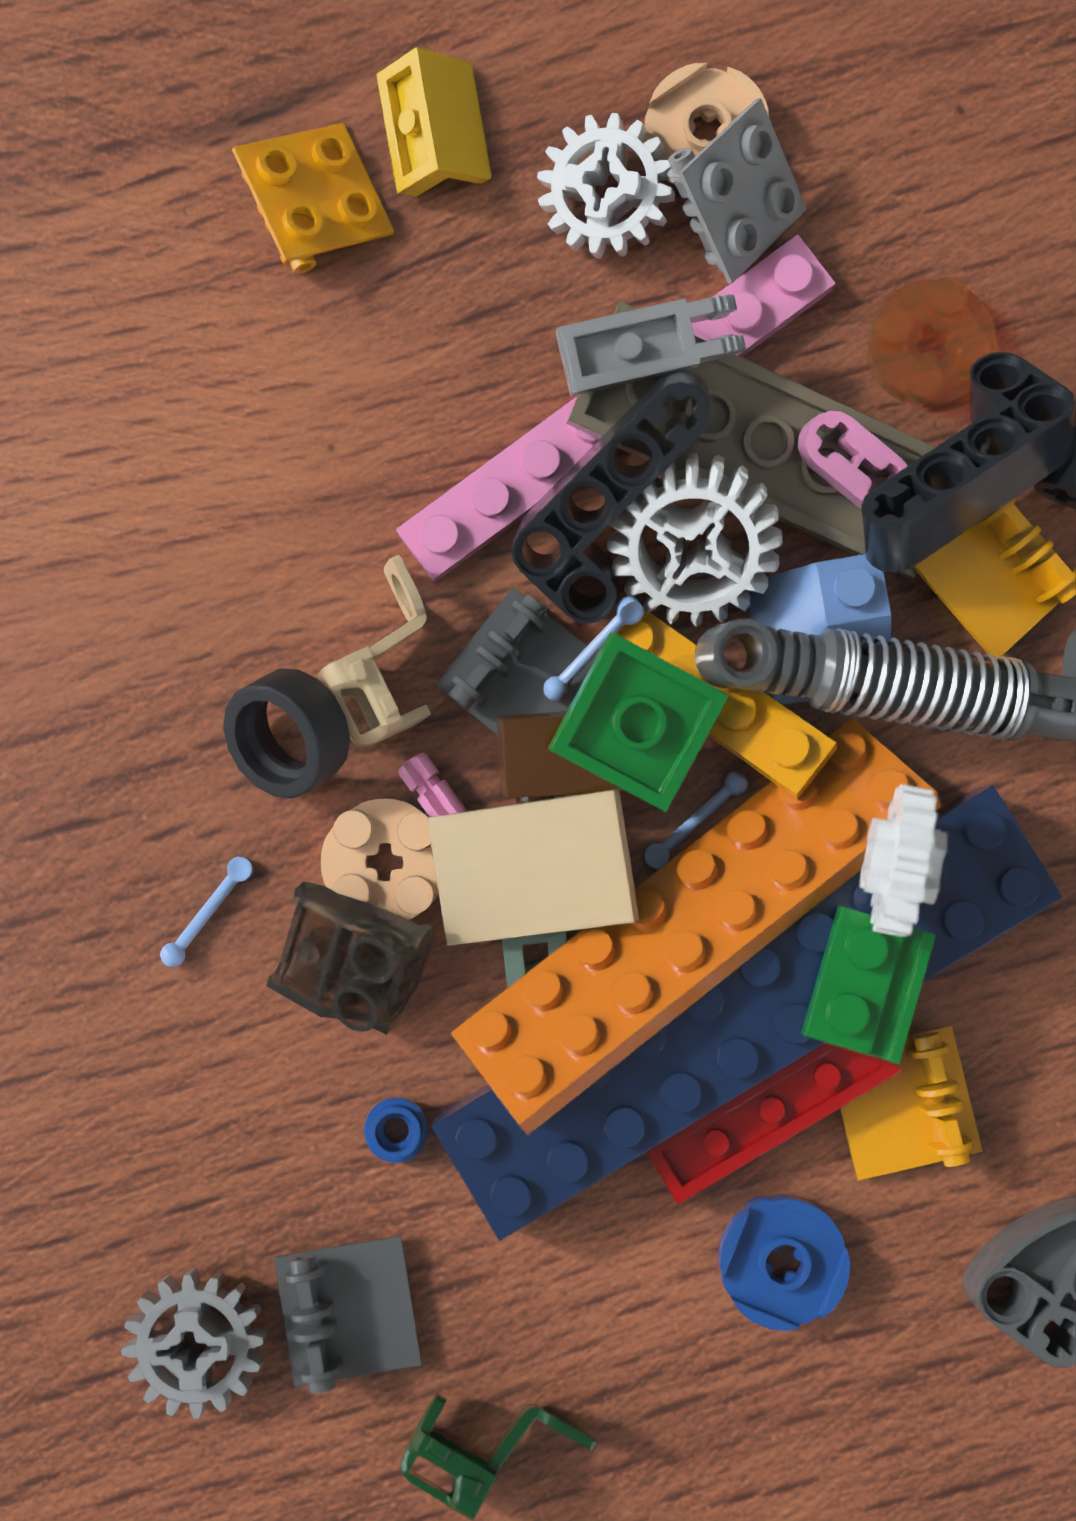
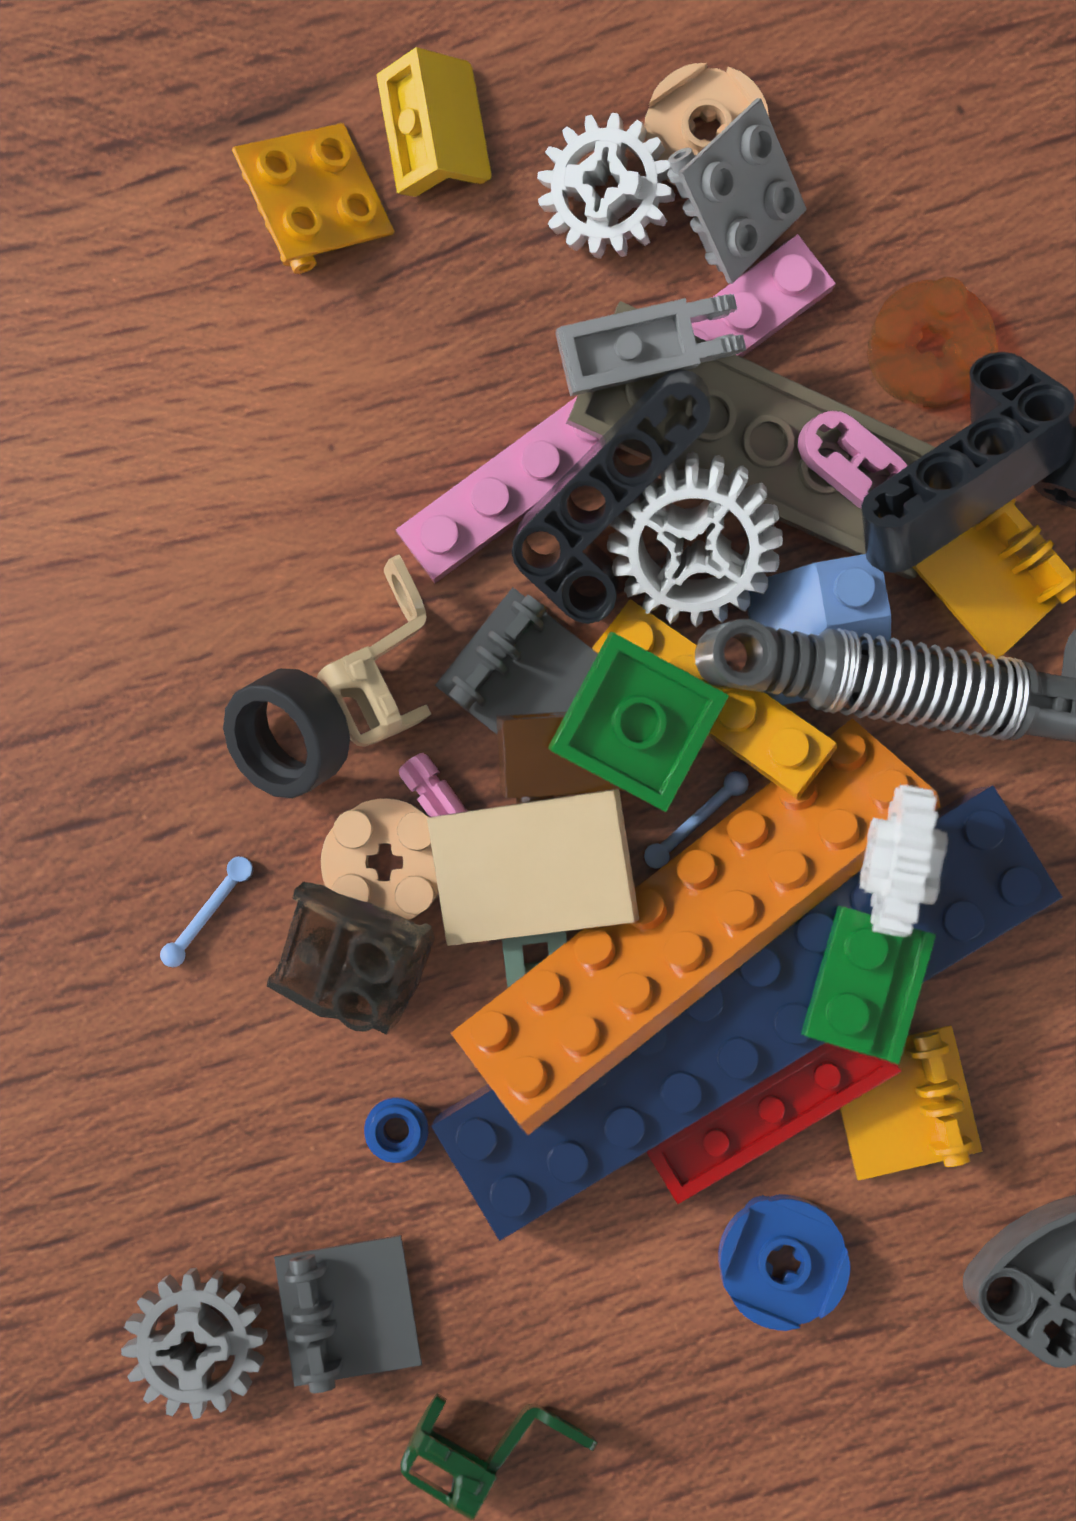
light blue hinge [544,596,644,701] -> none

